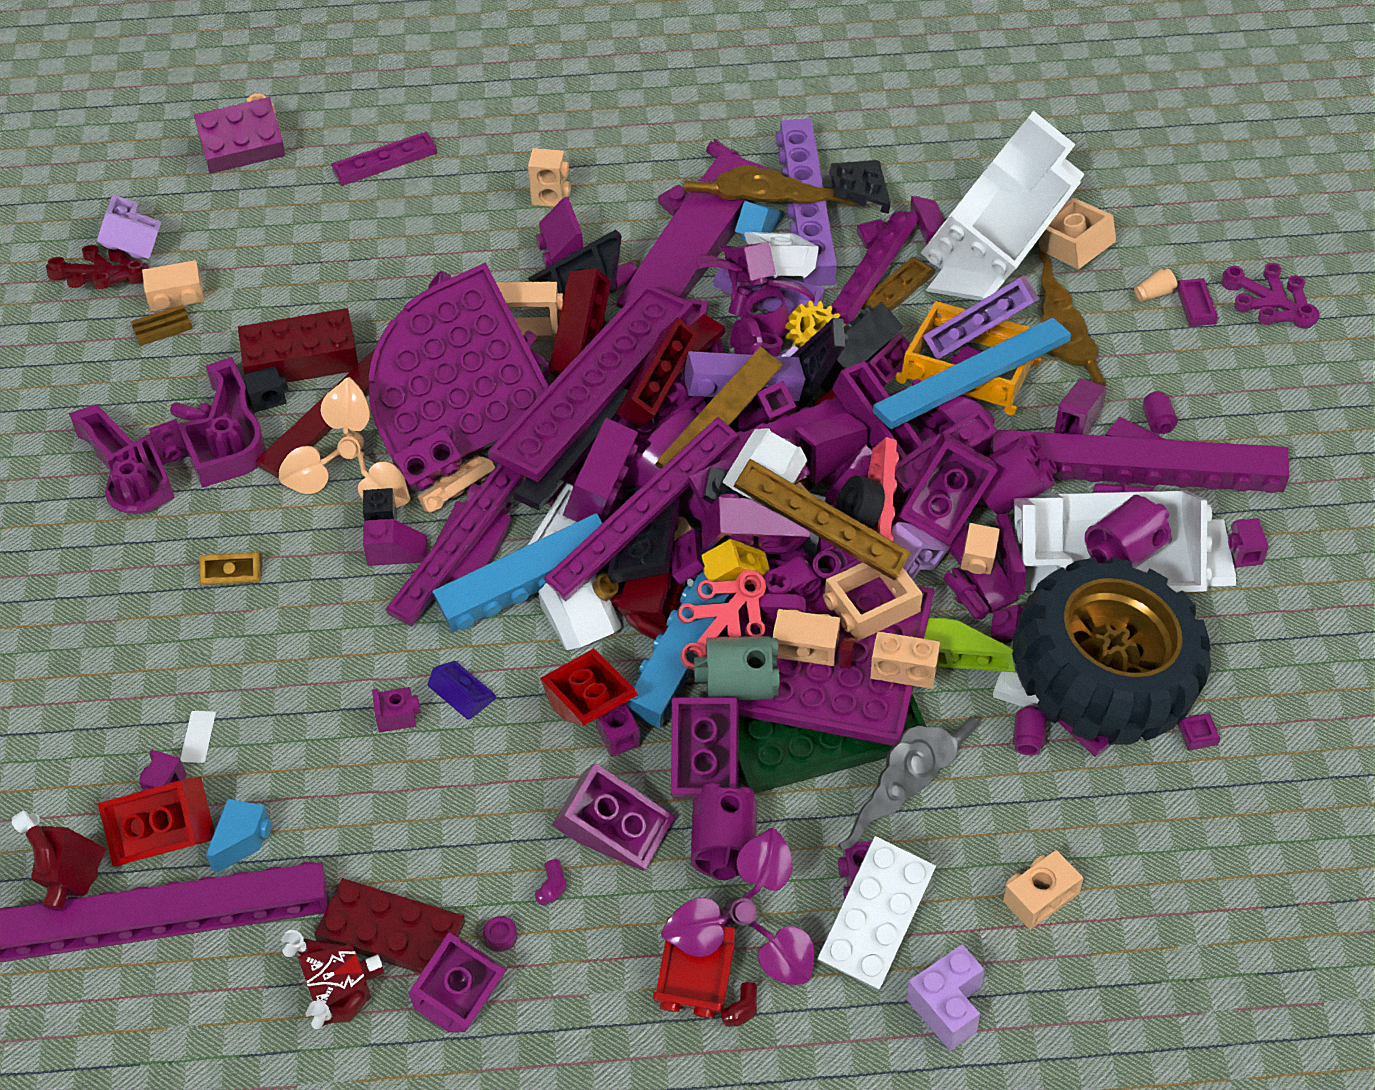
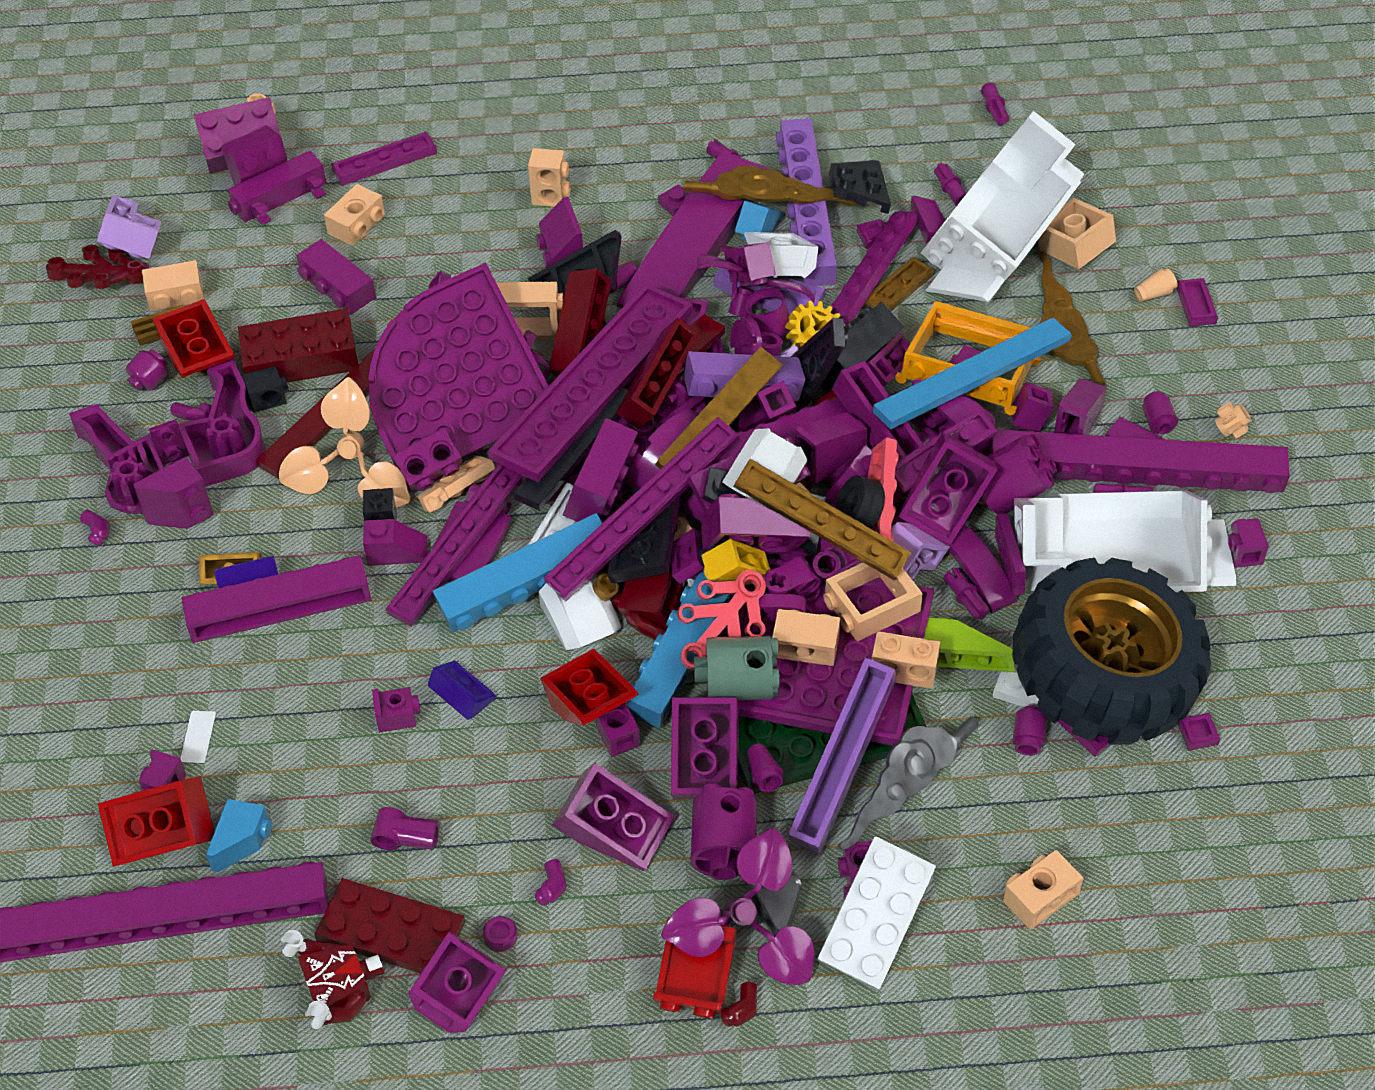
dark red torso [12,810,106,911] -> none
dark red tile [839,637,858,669] -> none
lavender brick [906,944,985,1051] -> none
medium lavender brick [923,275,1040,360] -> none
light nougat brick [960,523,1000,575] -> none
magenta plate [990,604,1023,642] -> none
magenta cylinder [1085,494,1172,569] -> none
magenta plant [1221,263,1320,329] -> none
none -> magenta arm [80,509,110,546]
none -> magenta head [126,349,168,391]
none -> magenta slope [133,456,214,529]
none -> red slope [152,299,235,378]
none -> magenta brick [181,555,372,643]
none -> dark purple slope [214,556,278,588]
none -> magenta slope [220,125,287,186]
none -> magenta brick [228,151,327,225]
none -> magenta brick [296,239,376,315]
none -> light nougat brick [324,184,385,246]
none -> magenta piece [370,807,440,850]
none -> magenta cone [747,744,784,792]
none -> flat silver slope [748,871,802,937]
none -> medium lavender brick [788,657,896,855]
none -> magenta axle [934,163,967,207]
none -> magenta axle [980,82,1009,126]
none -> magenta brick [1011,382,1054,432]
none -> light nougat gear [1215,402,1252,439]

